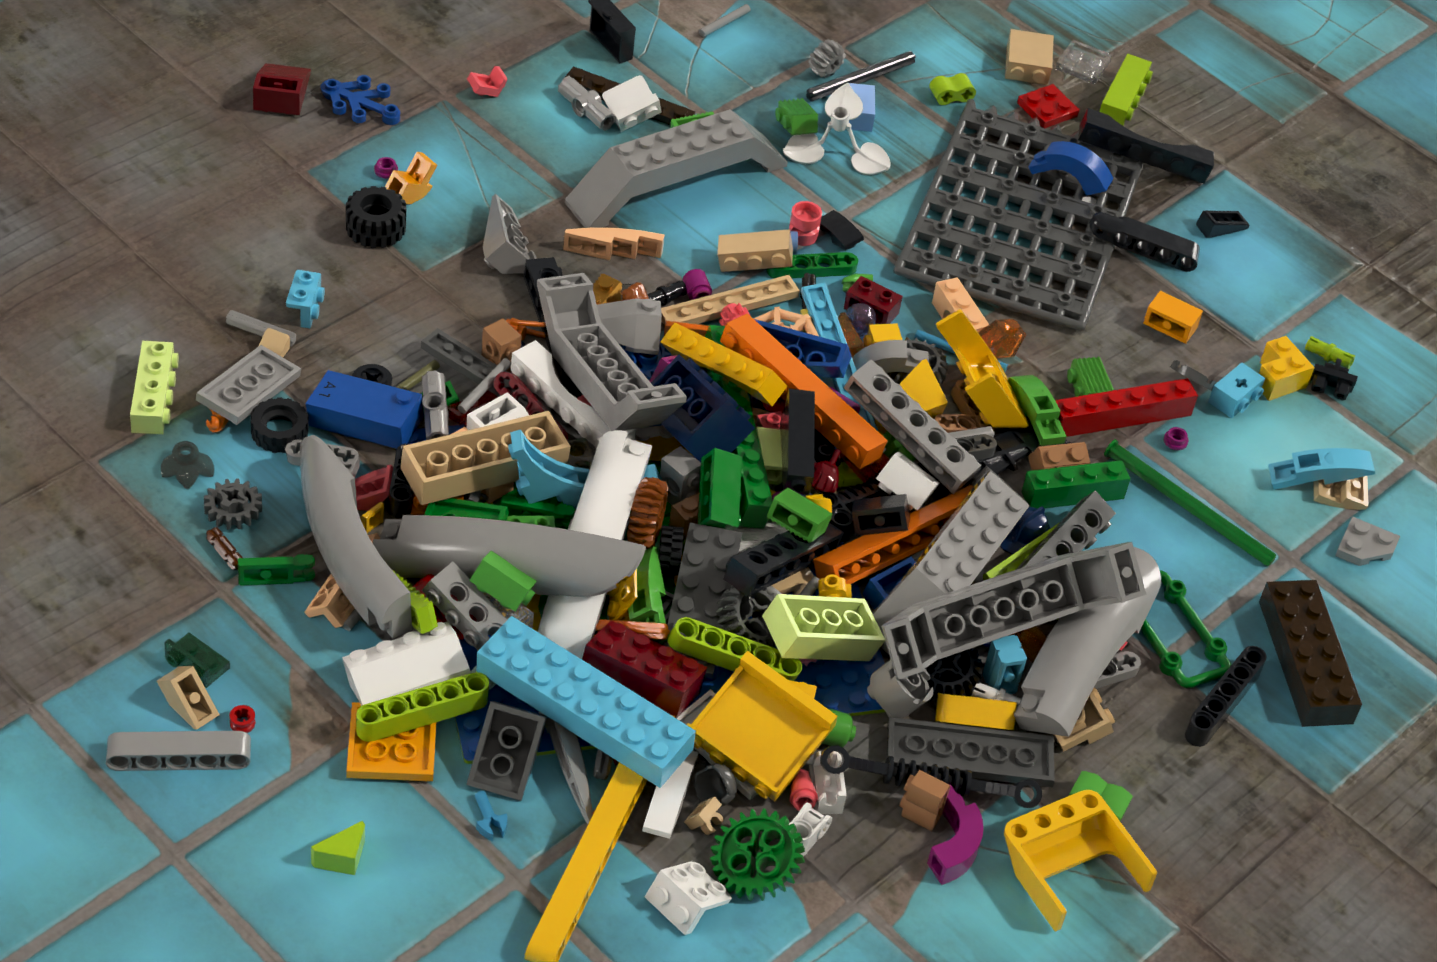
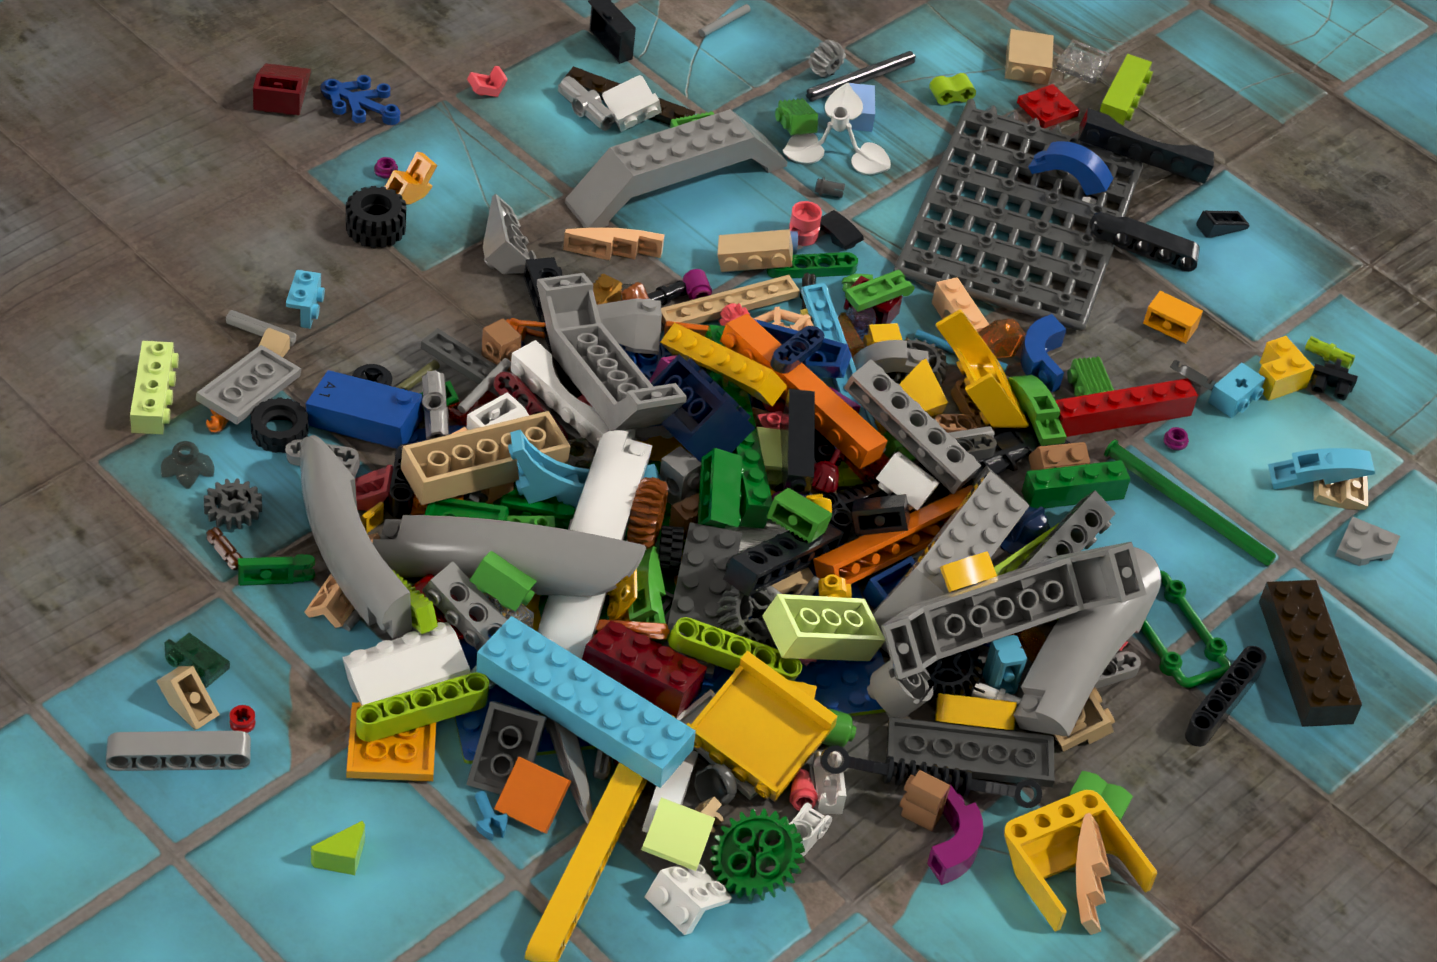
none -> orange tile [494,757,571,834]
none -> yellowish green slope [641,797,715,871]
none -> dark blue beam [770,326,825,373]
none -> dark grey pin [815,177,845,198]
none -> bright green plate [845,270,915,312]
none -> yellow slope [940,551,997,592]
none -> blue arch [1020,314,1066,393]
none -> light nougat slope [1076,813,1111,935]

